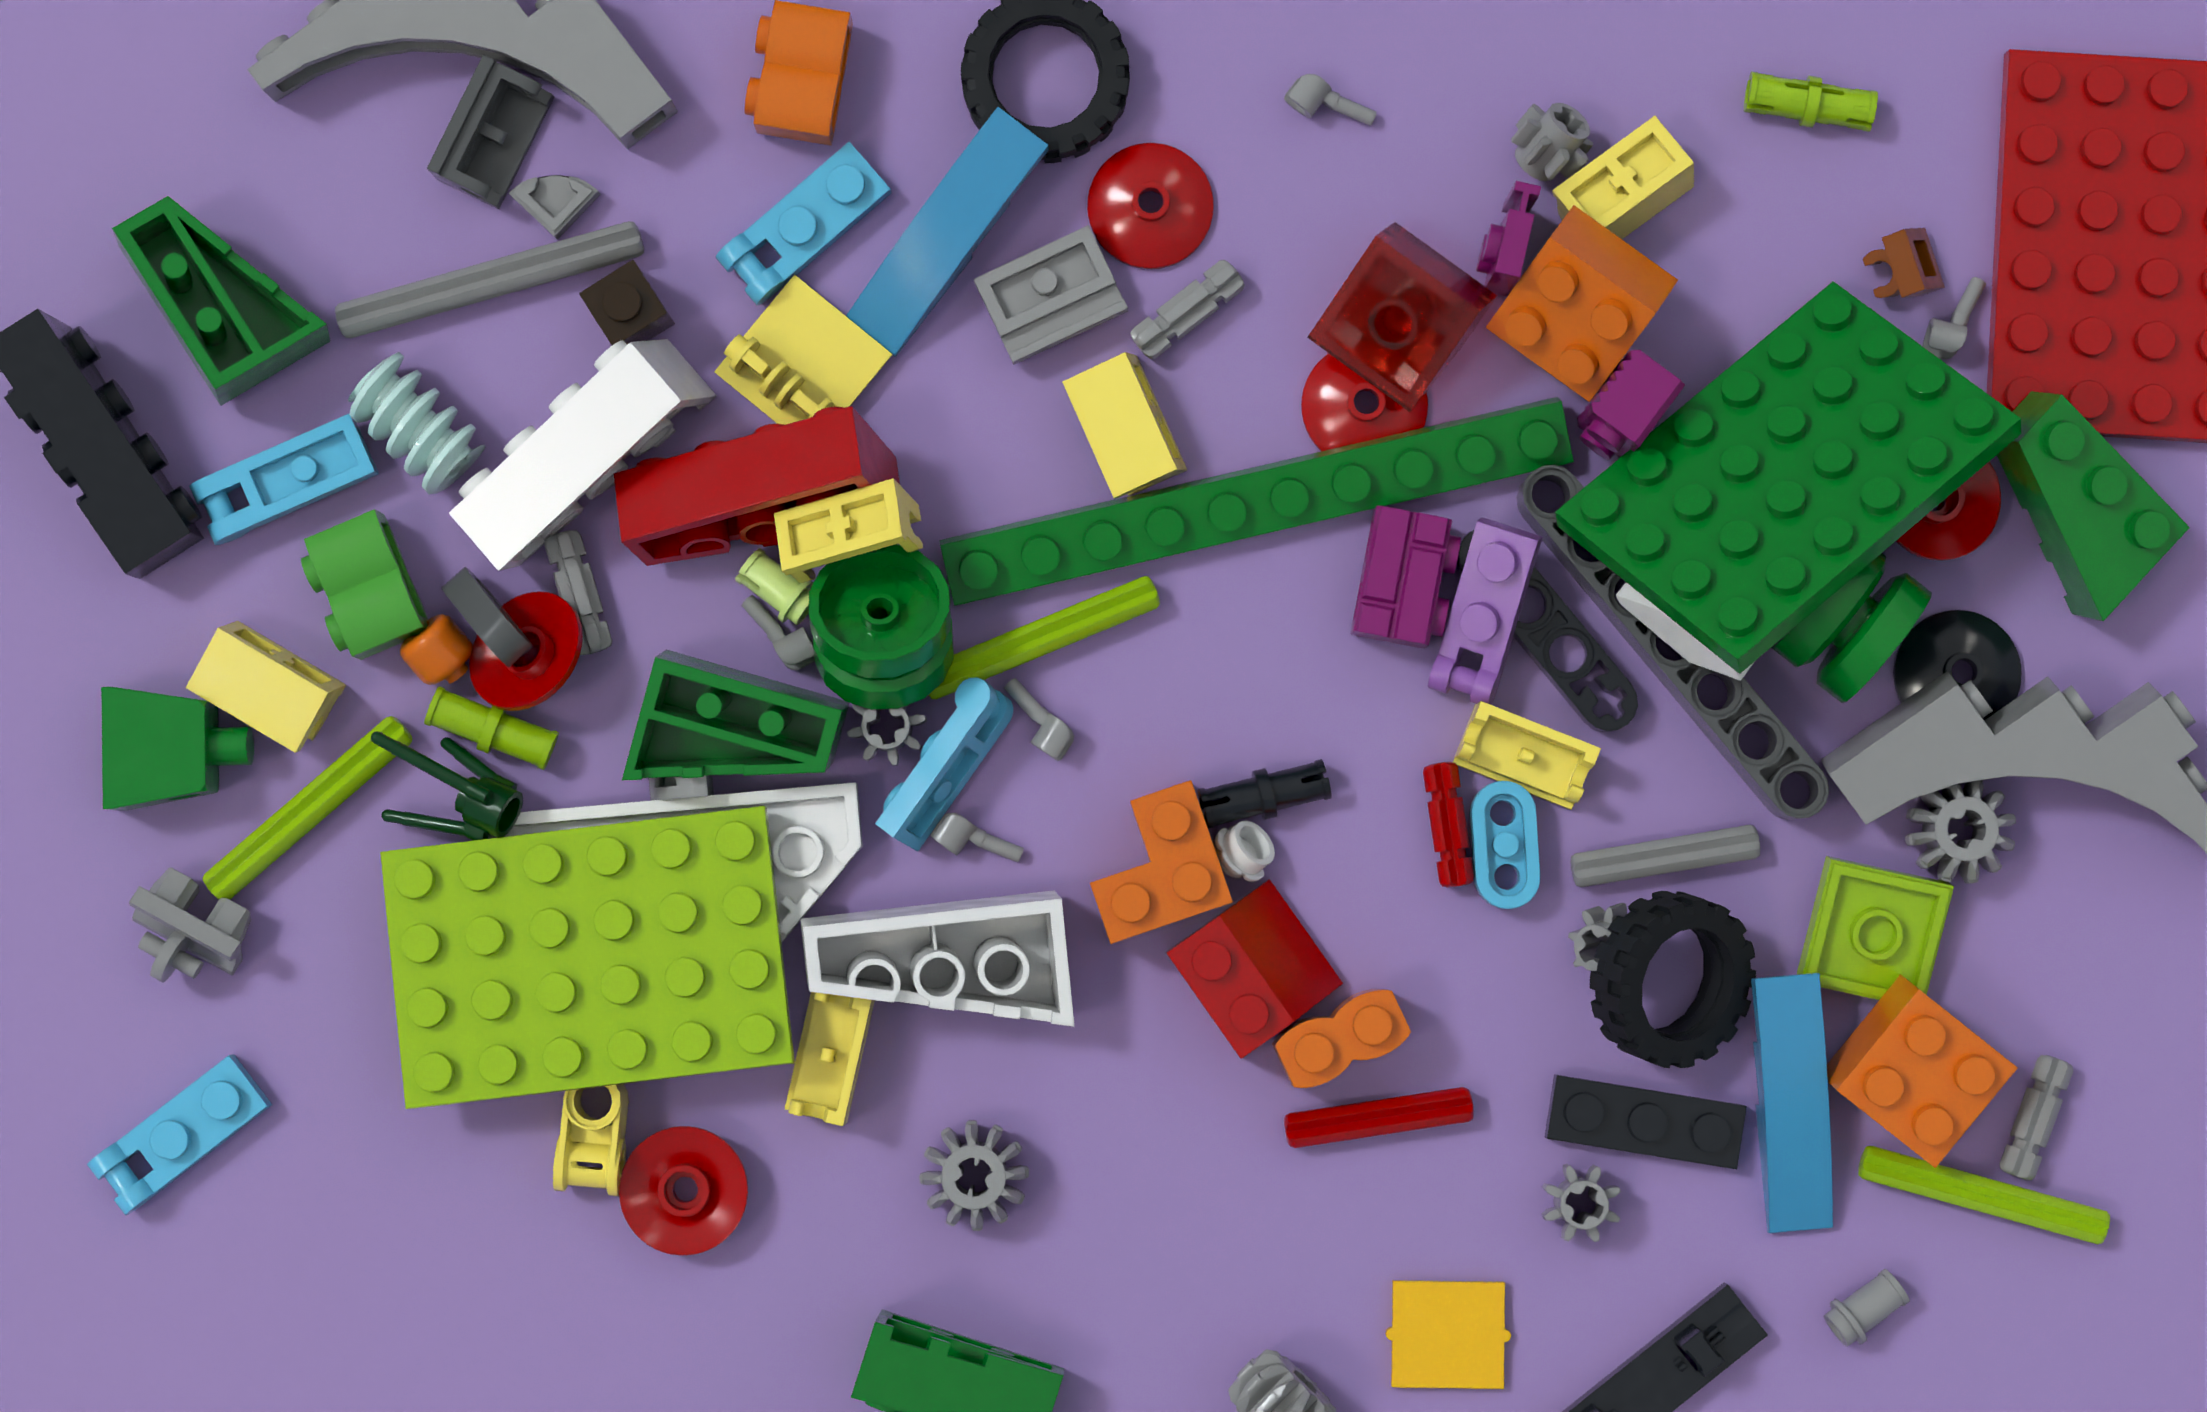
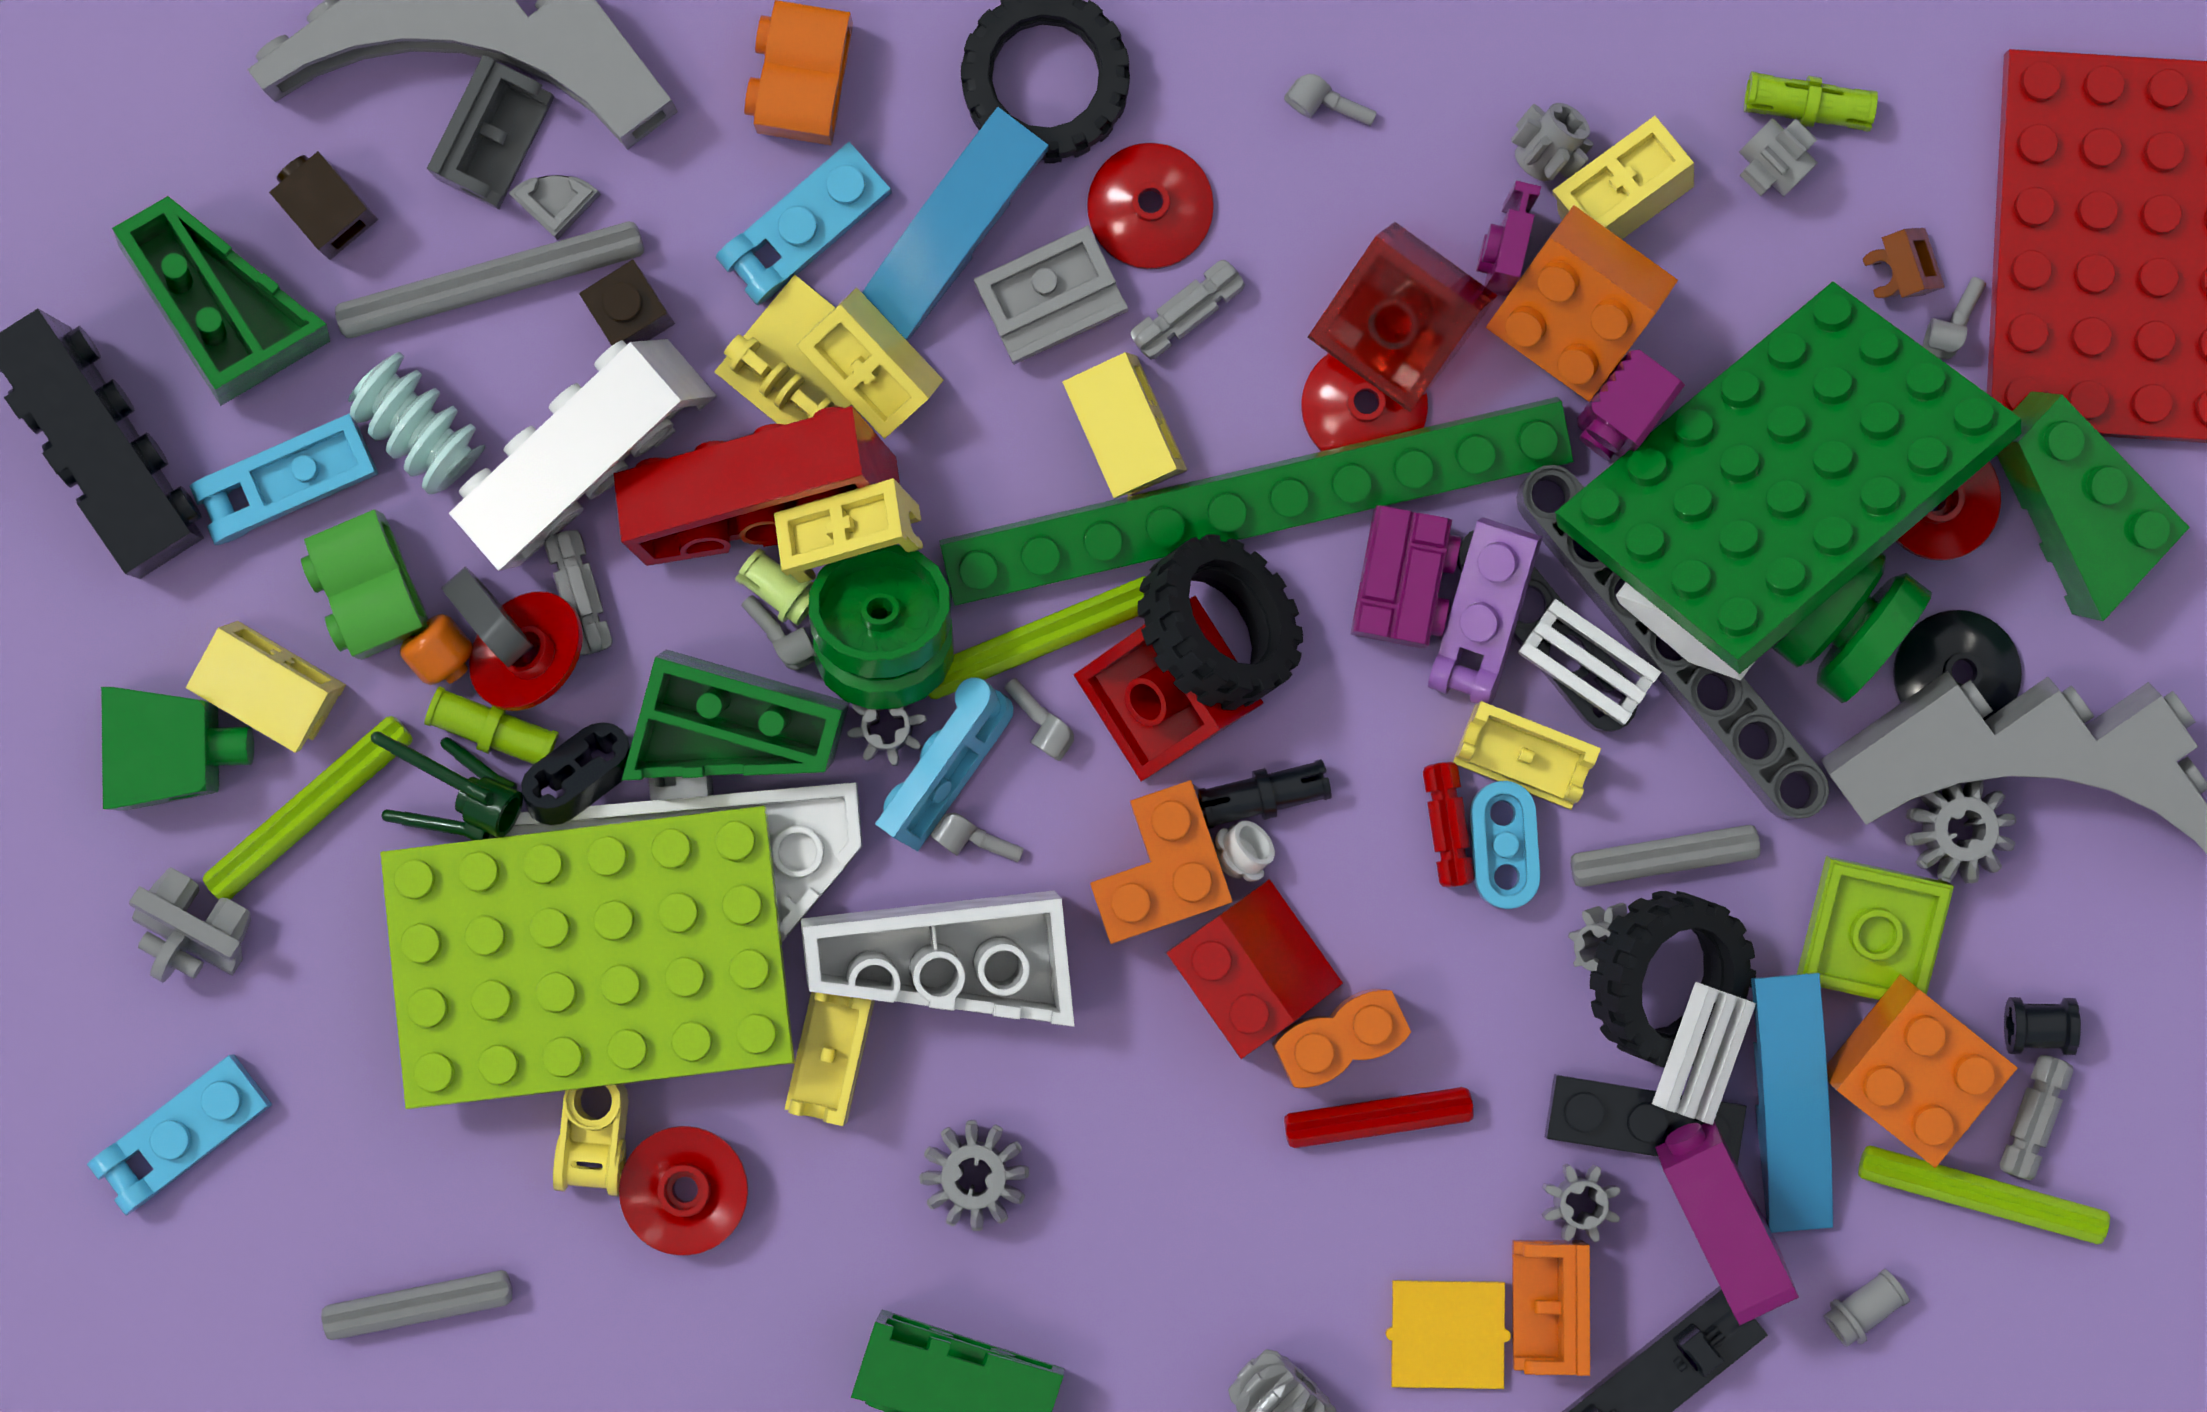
none -> dark brown brick [269,151,378,260]
none -> light grey axle [321,1270,512,1340]
none -> black beam [521,722,630,825]
none -> light yellow hinge [796,287,944,439]
none -> red slope [1073,596,1264,782]
none -> black tyre [1137,534,1303,710]
none -> orange hinge [1512,1240,1590,1376]
none -> white tile [1517,599,1661,726]
none -> white tile [1652,982,1756,1125]
none -> magenta slope [1655,1121,1799,1326]
none -> light grey gear [1739,118,1818,197]
none -> black bush [2004,997,2081,1055]

